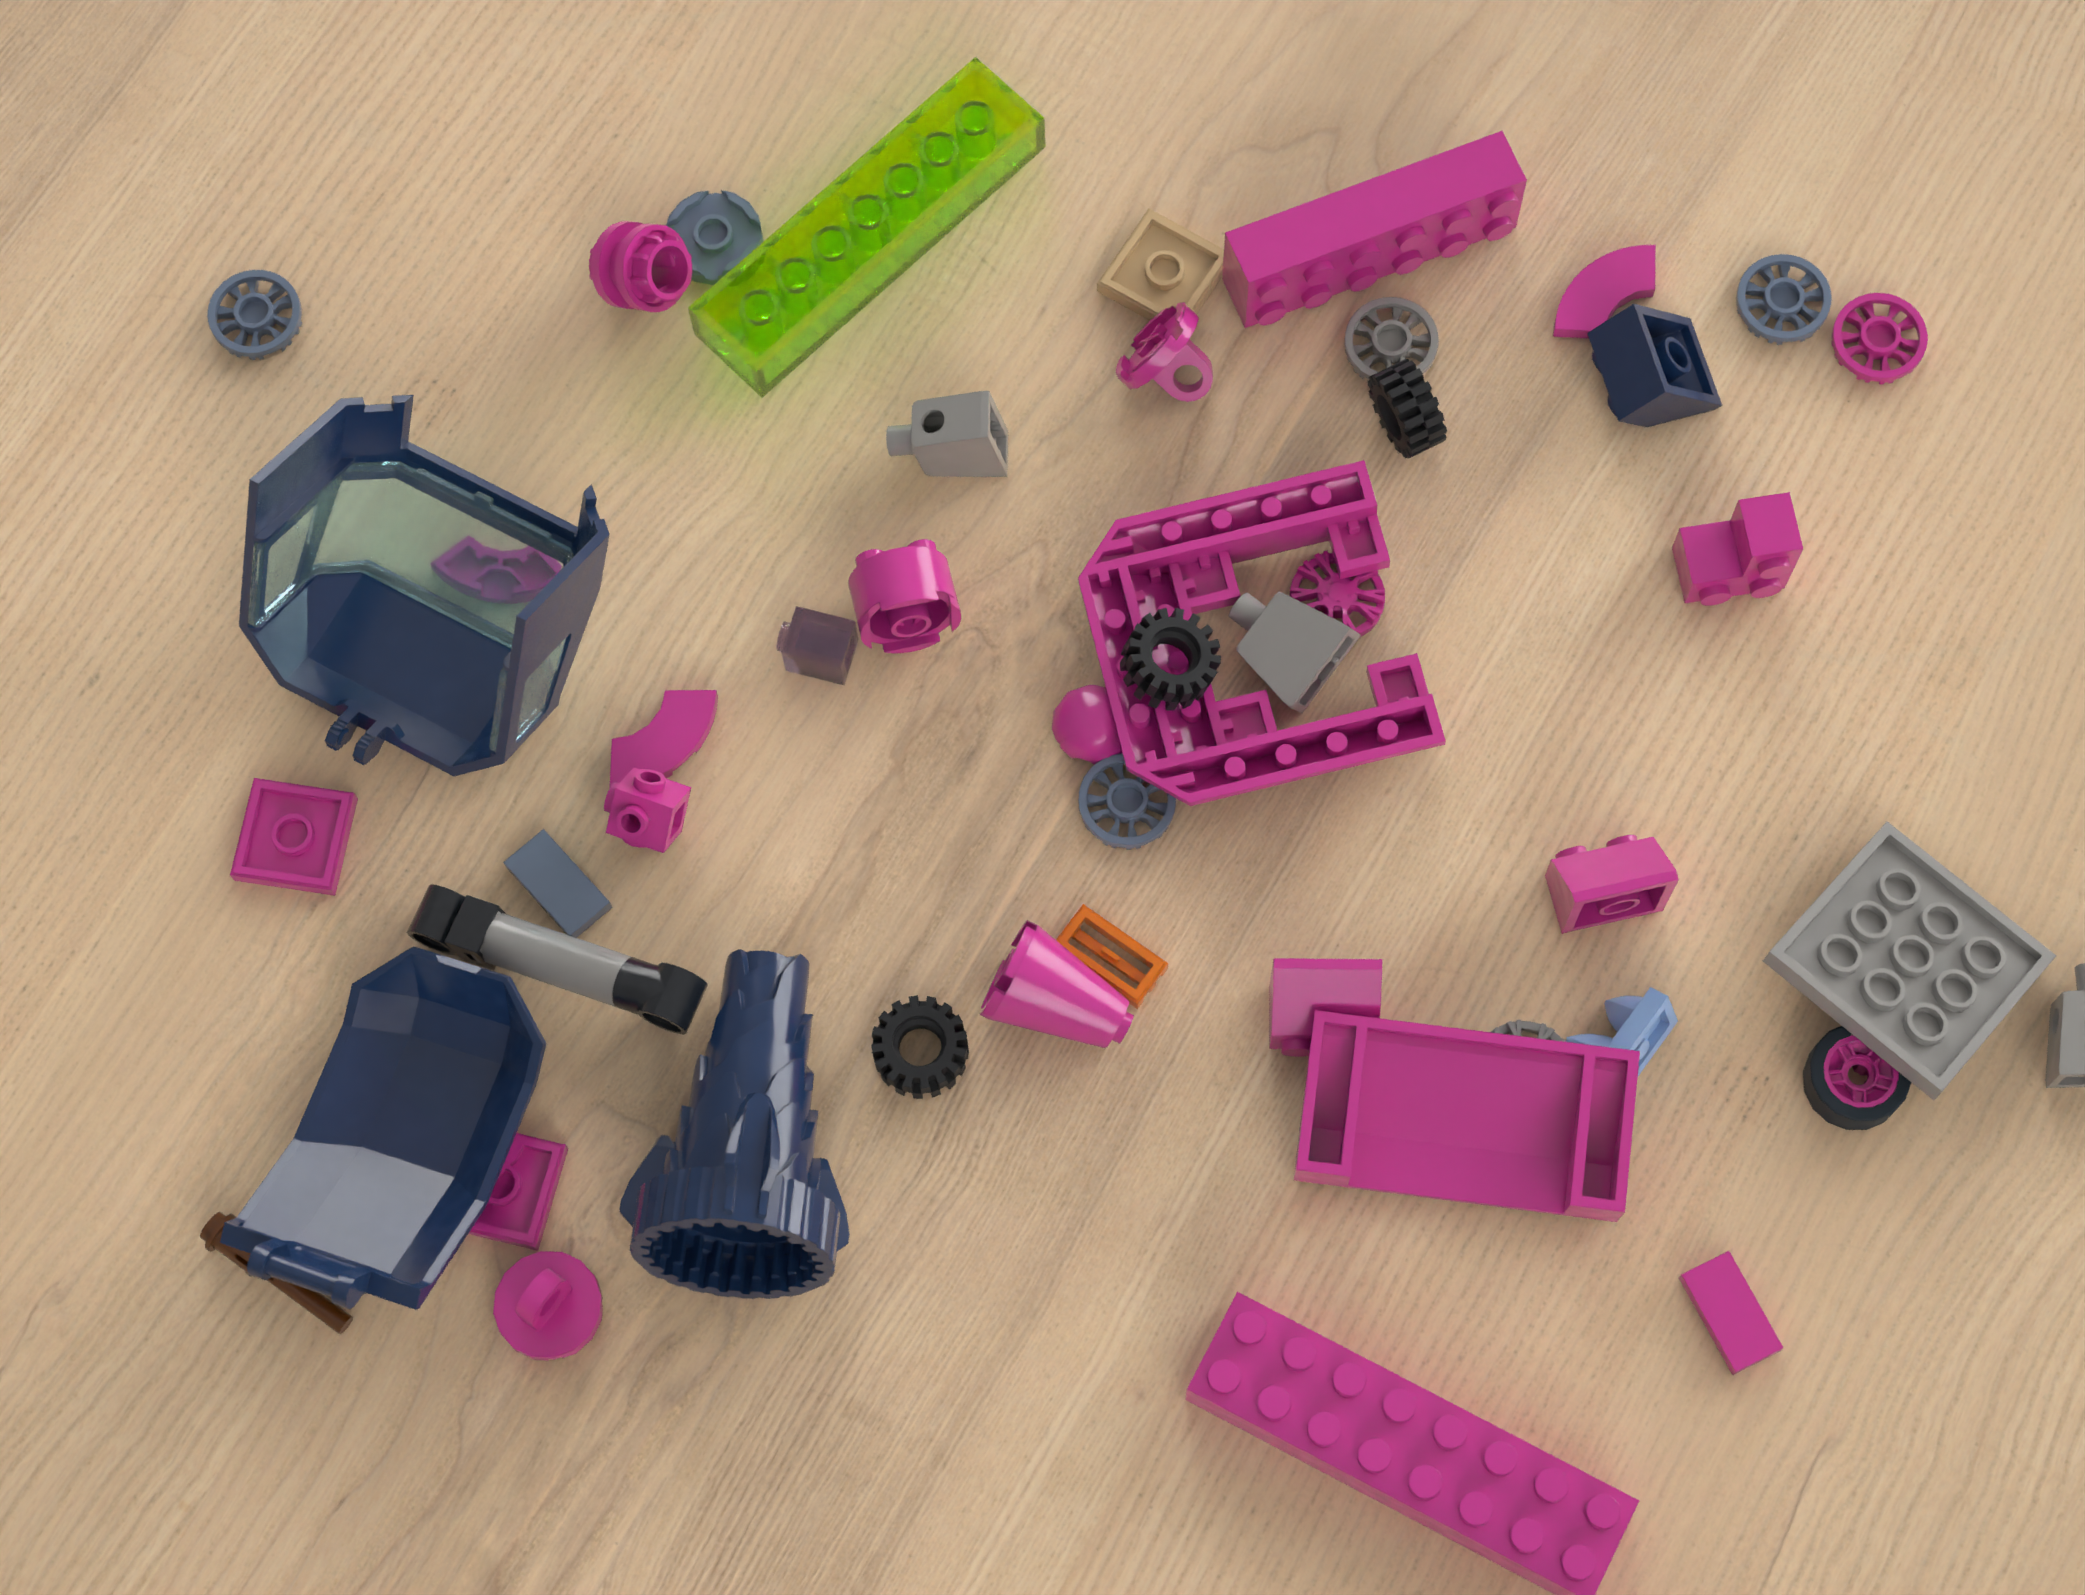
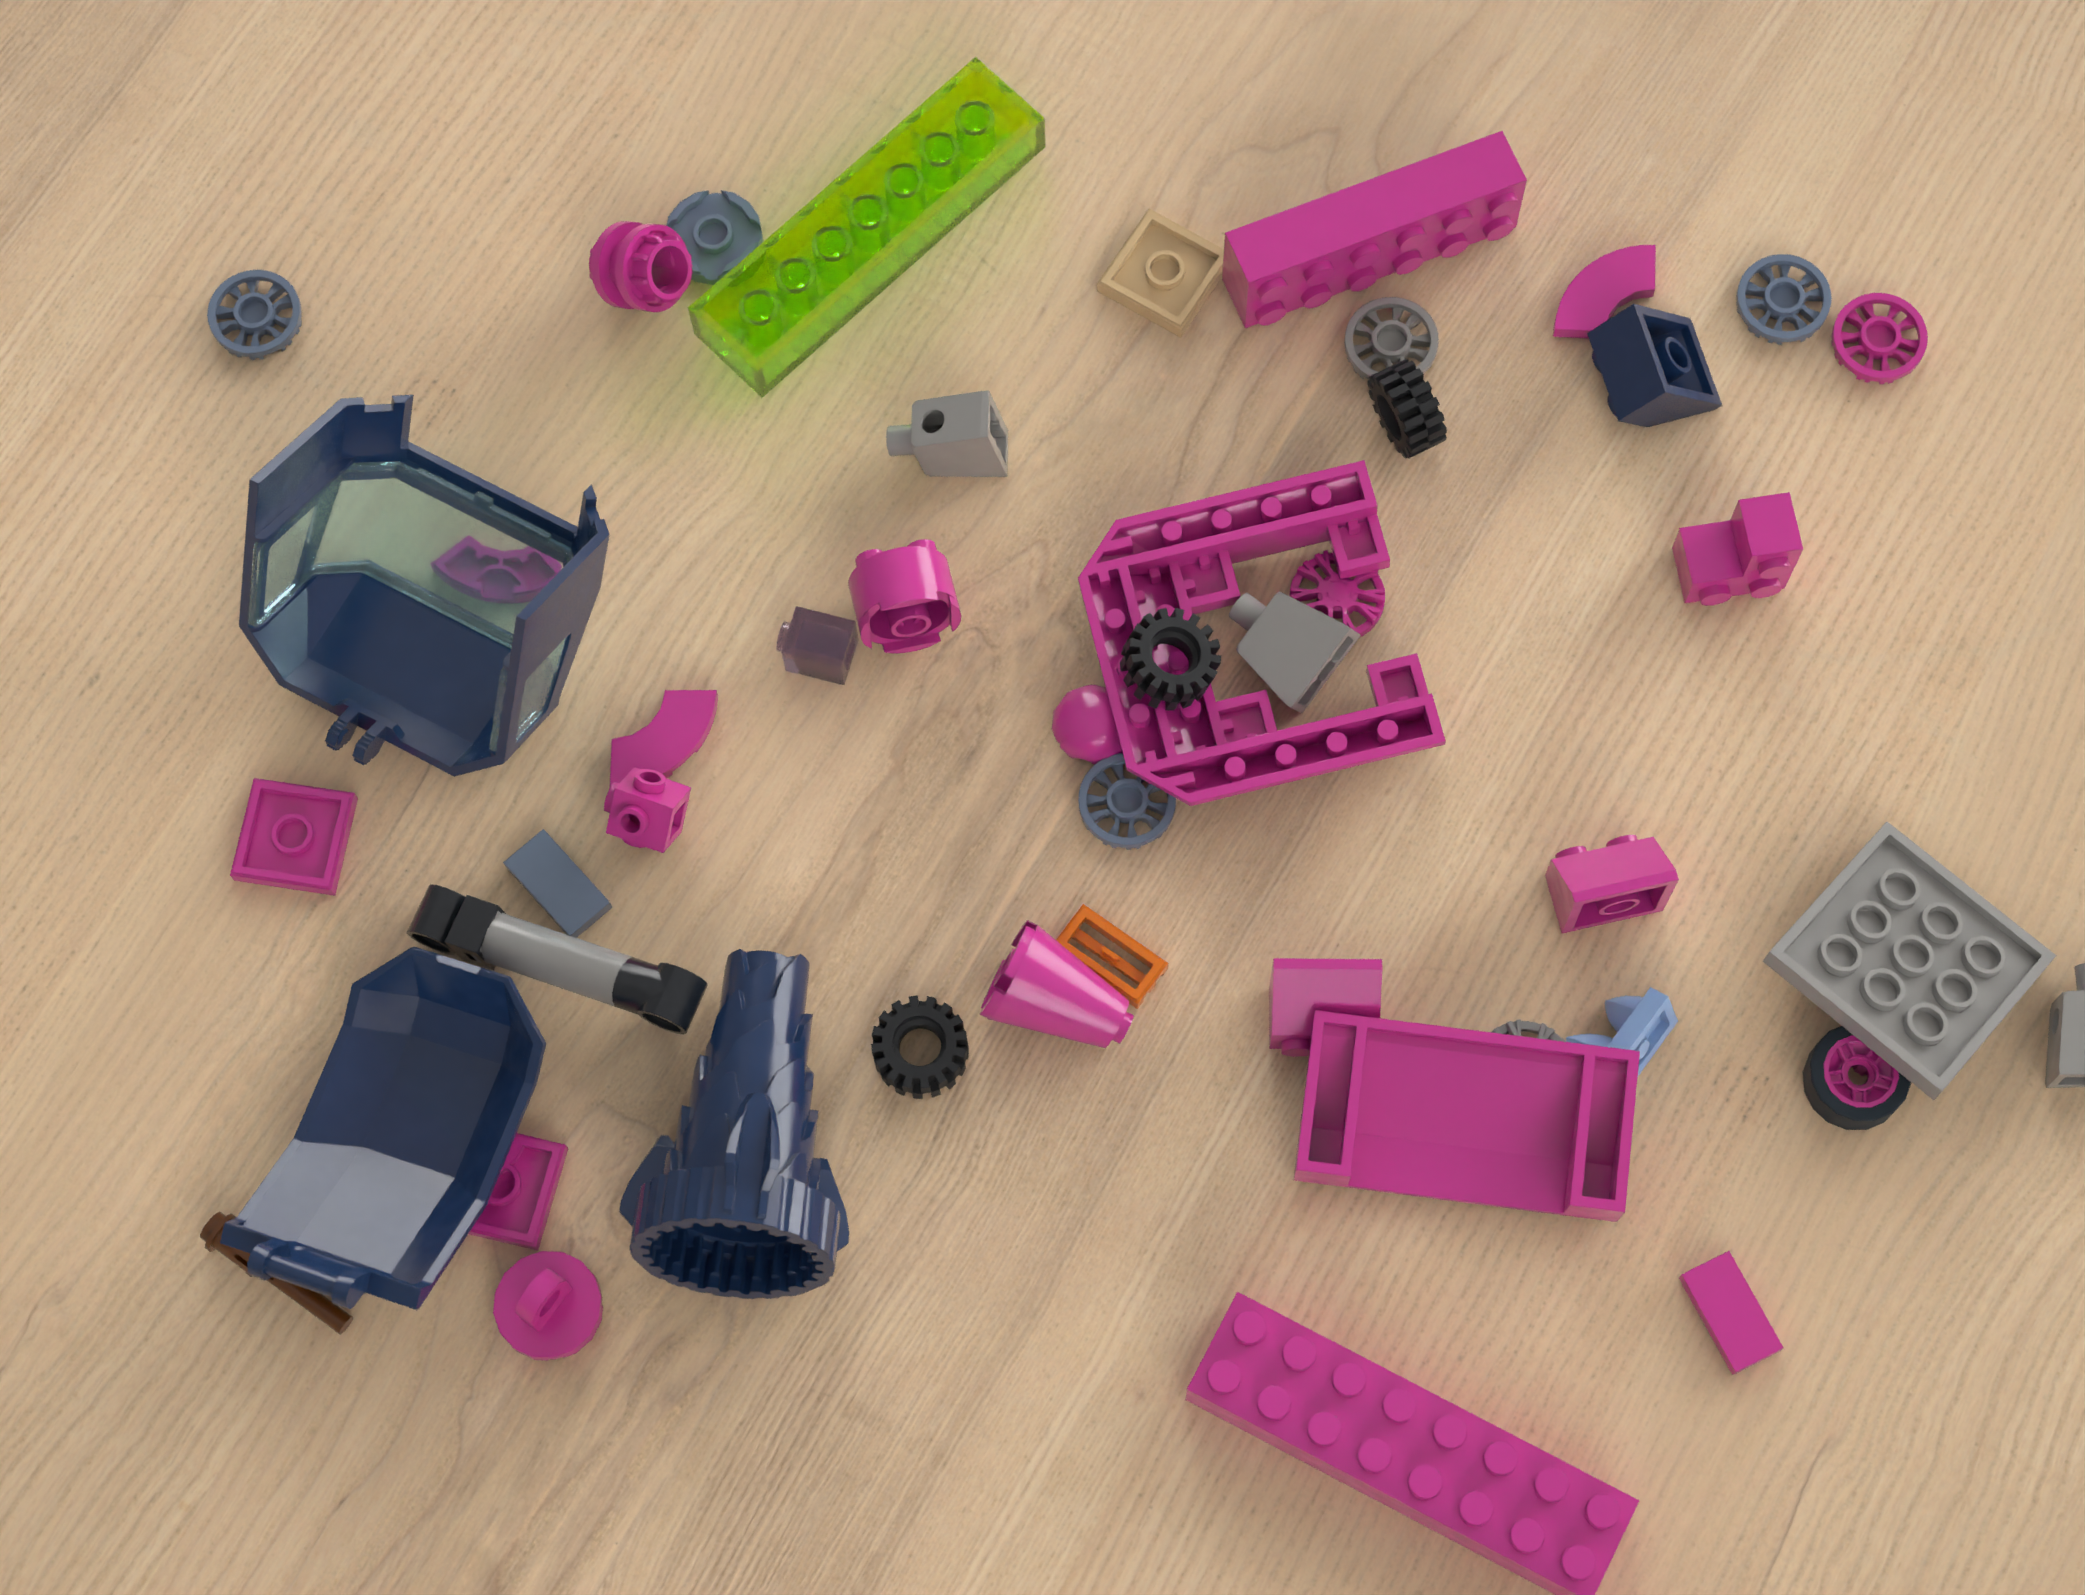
dark pink tile [1116,302,1213,402] -> none

